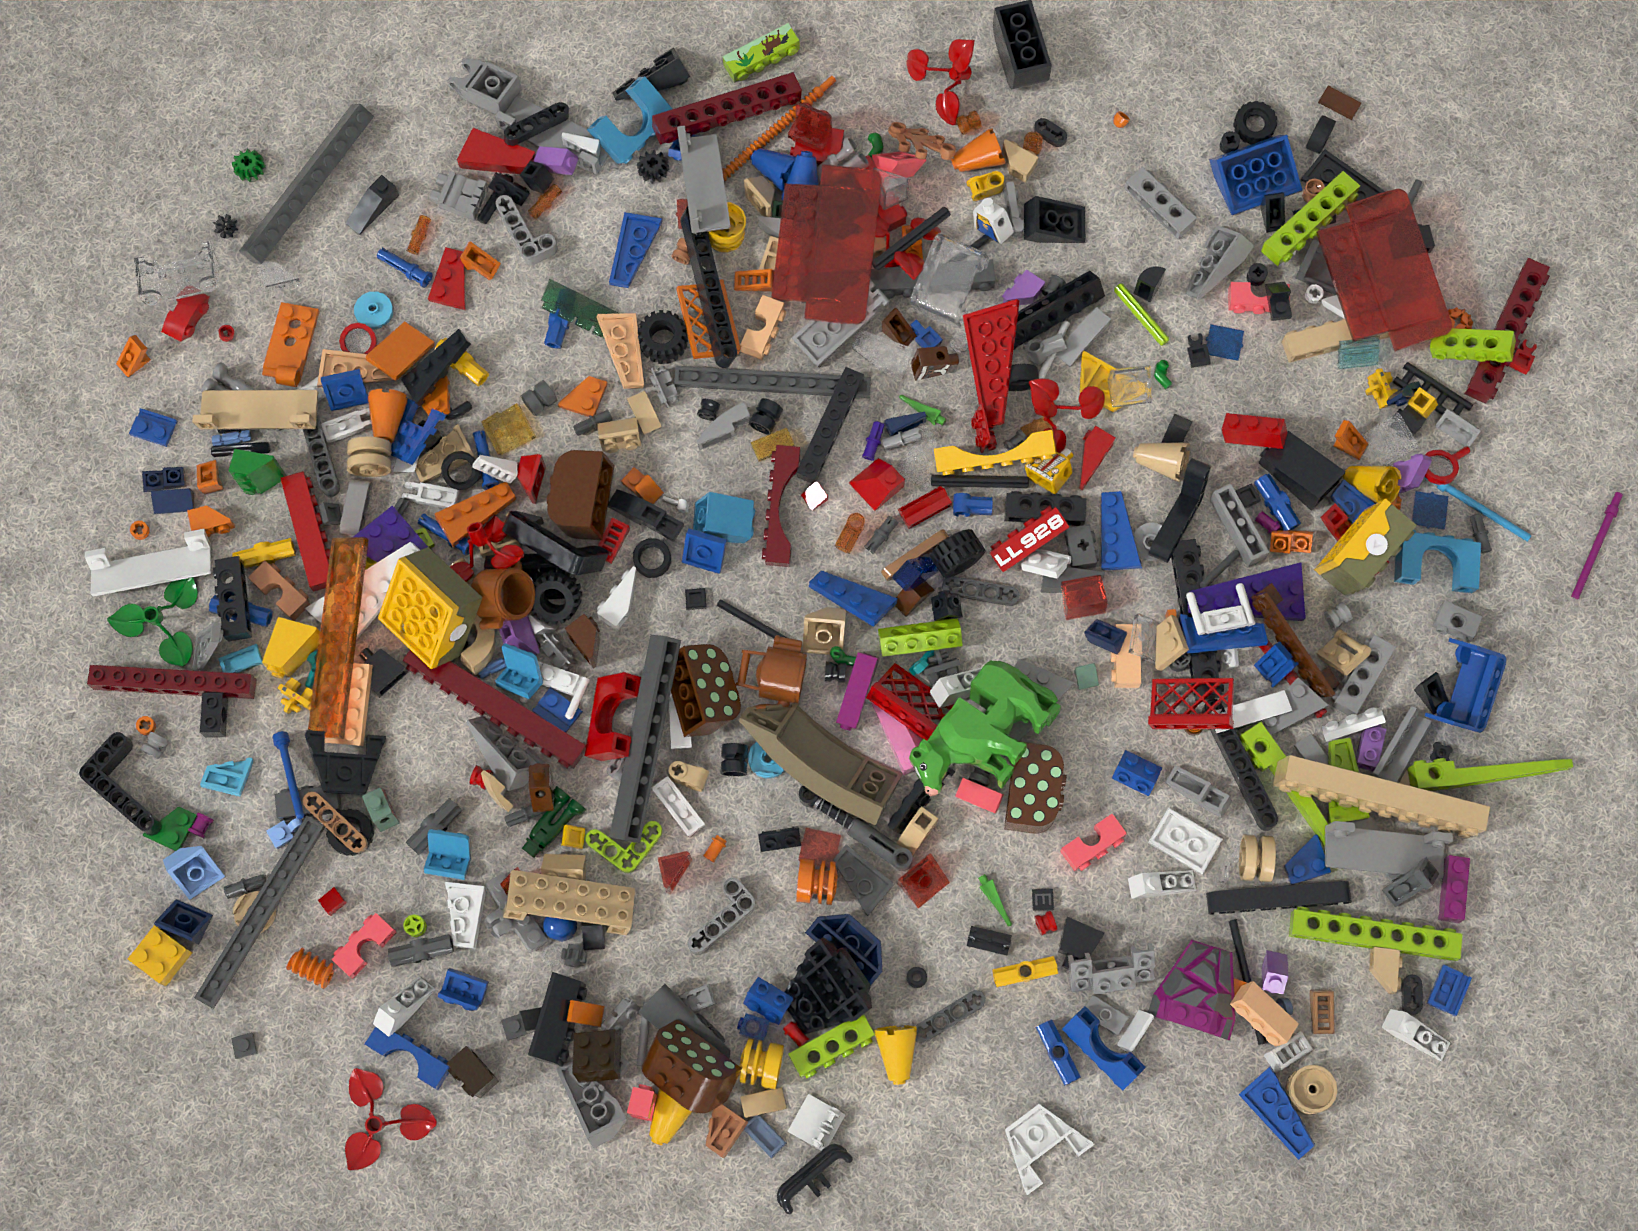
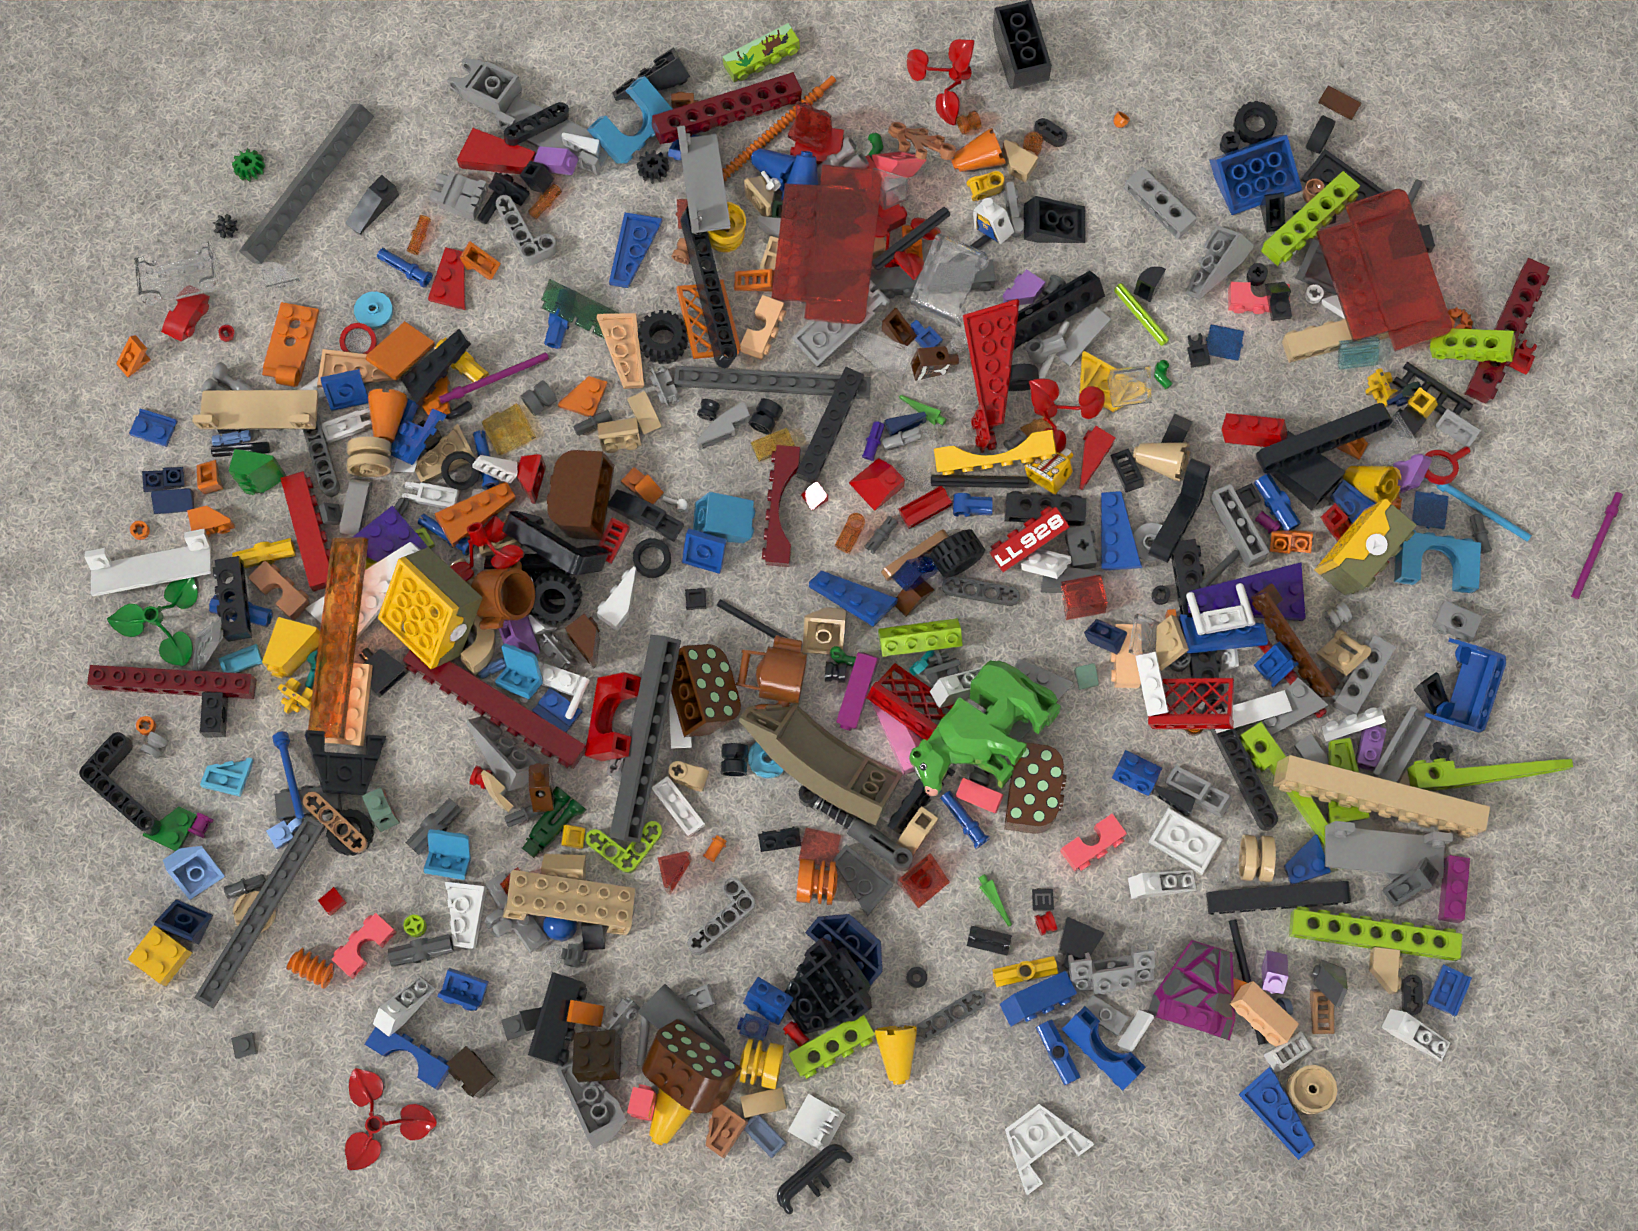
black brick [931,590,963,621] -> none
none -> magenta bar [439,352,549,404]
none -> dark orange bracket [671,92,698,109]
none -> white hand [761,171,781,191]
none -> blue pin [940,790,990,849]
none -> blue wedge [1000,971,1077,1027]
none -> black slope [1110,448,1144,493]
none -> white plate [1135,652,1169,716]
none -> black bush [1151,585,1170,605]
none -> black slope [1152,786,1195,817]
none -> black beam [1255,403,1393,474]
none -> dark grey slope [1312,959,1348,1008]

